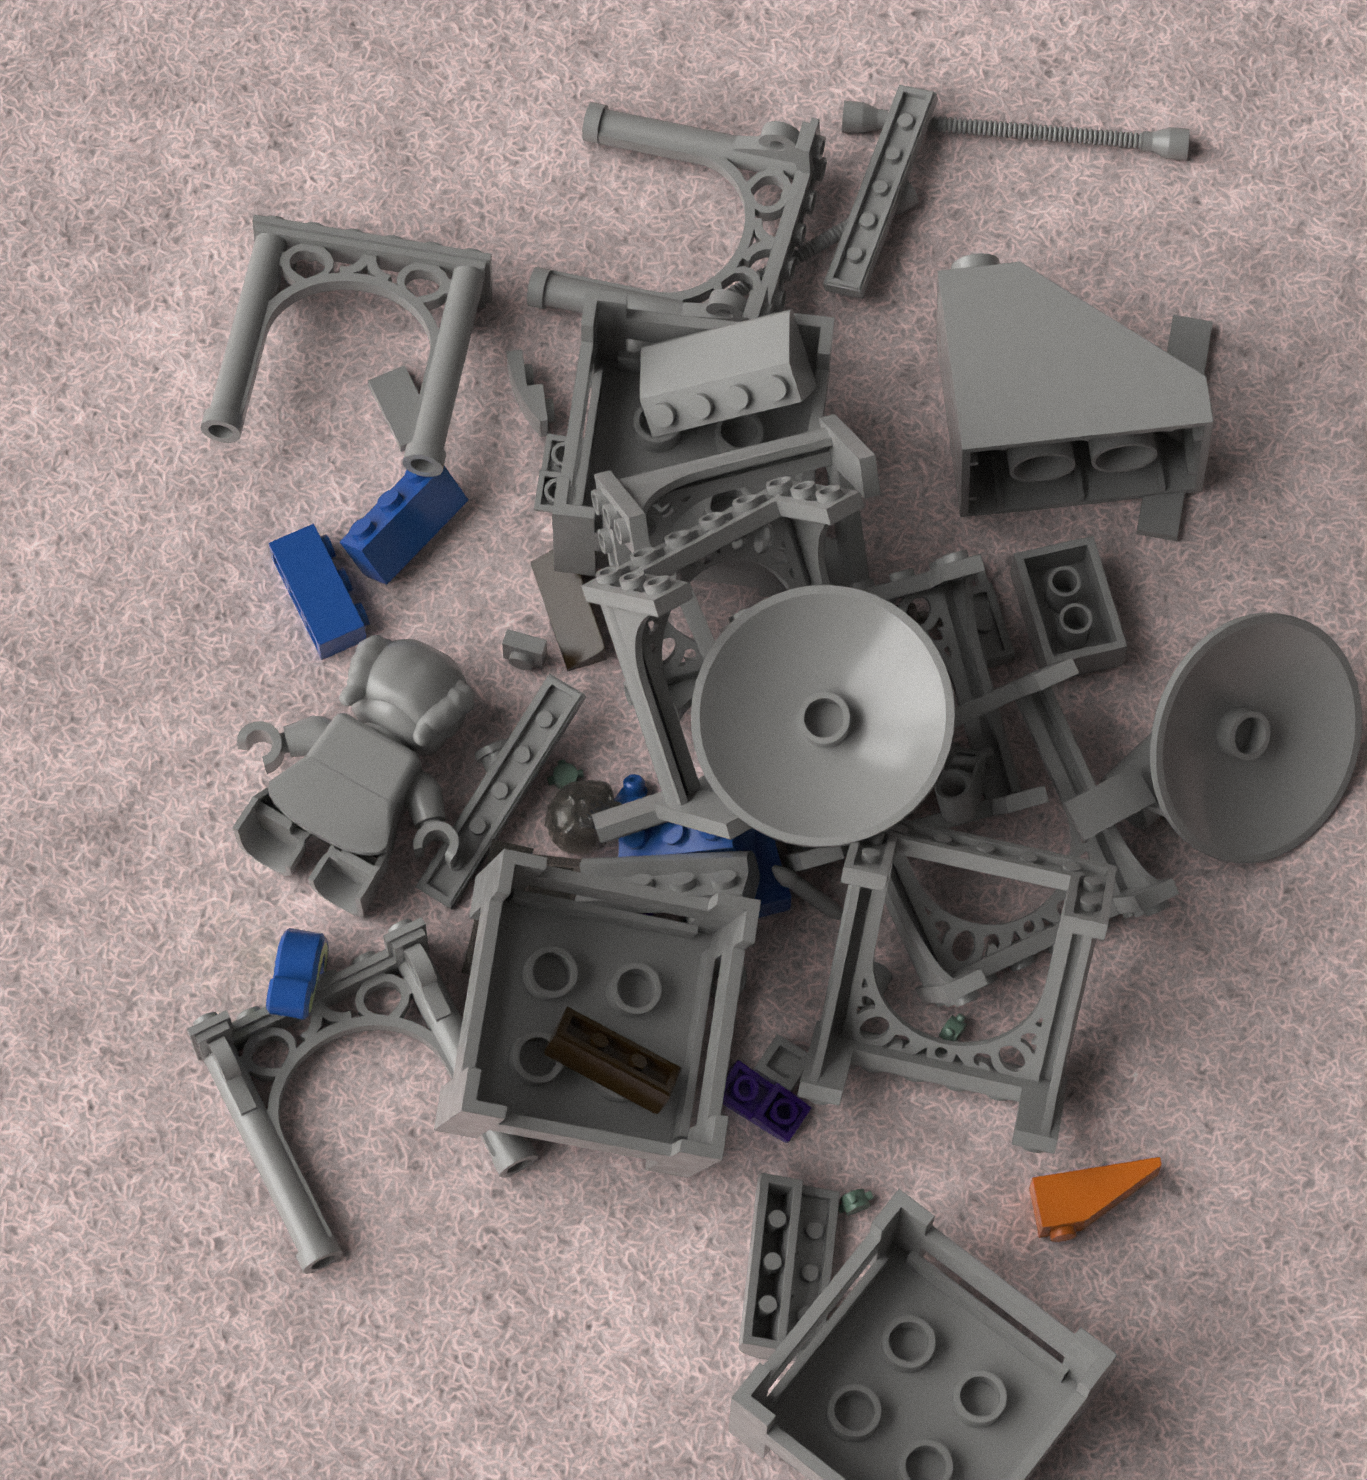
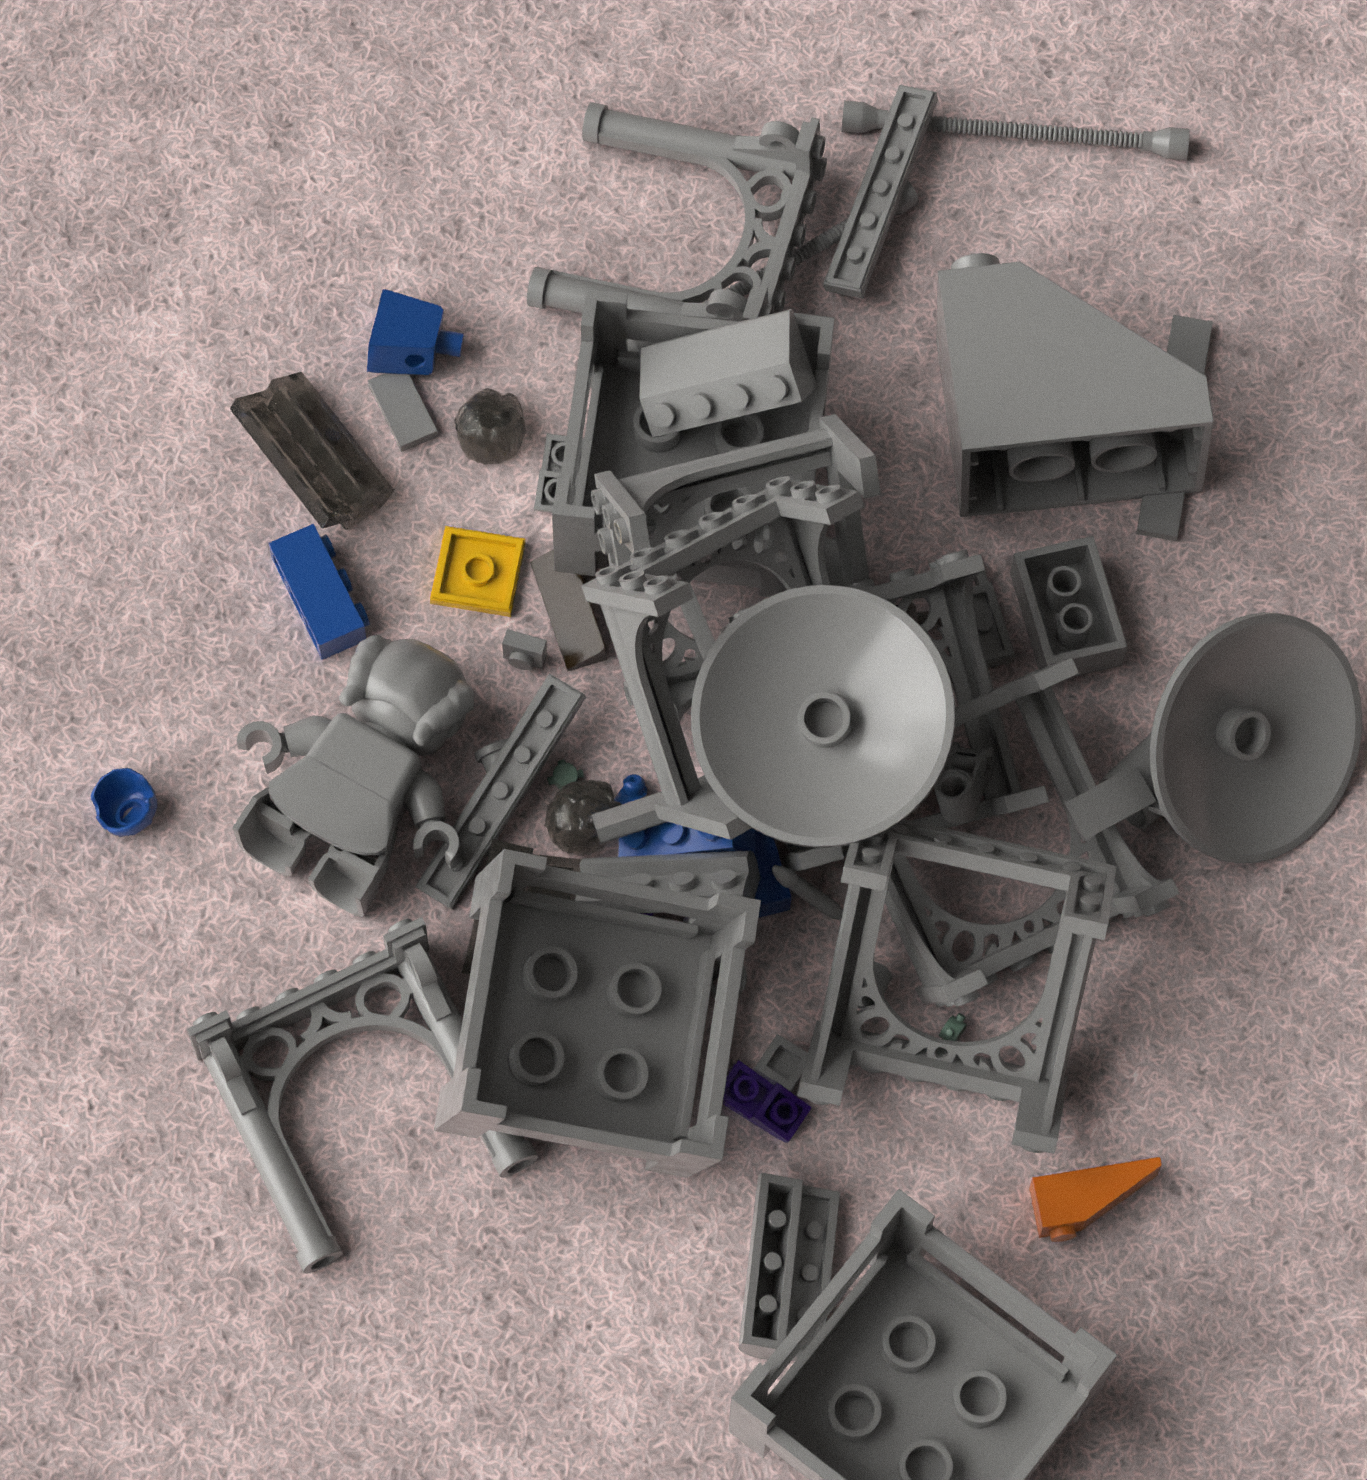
light grey arch [200,215,493,477] -> none
blue animal [266,928,329,1020] -> none
blue brick [340,466,469,585] -> none
light grey slope [506,350,555,437] -> none
dark brown slope [544,1006,682,1114] -> none
sand green piece [838,1189,874,1216] -> none
none -> blue hair [91,768,158,837]
none -> clear smoke brick [230,372,394,530]
none -> blue torso [367,289,464,375]
none -> yellow tile [430,526,526,617]
none -> clear smoke hair [454,388,527,465]

